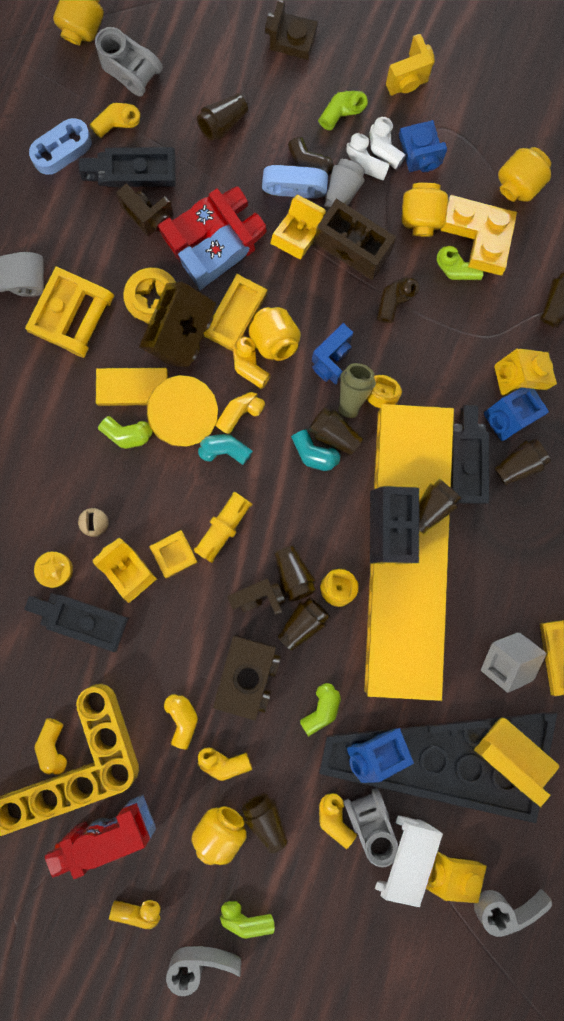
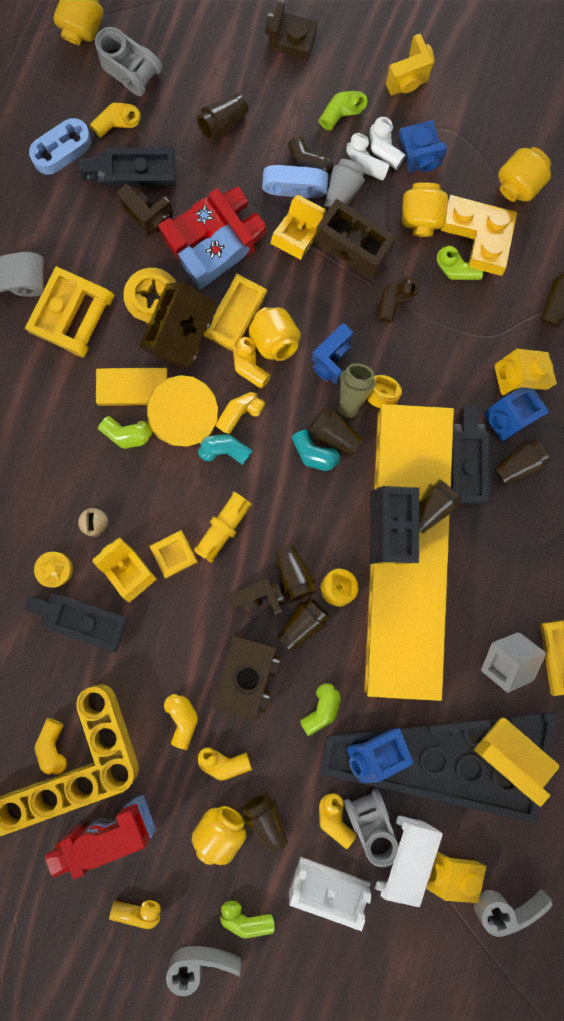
none -> white hinge [289,857,371,931]

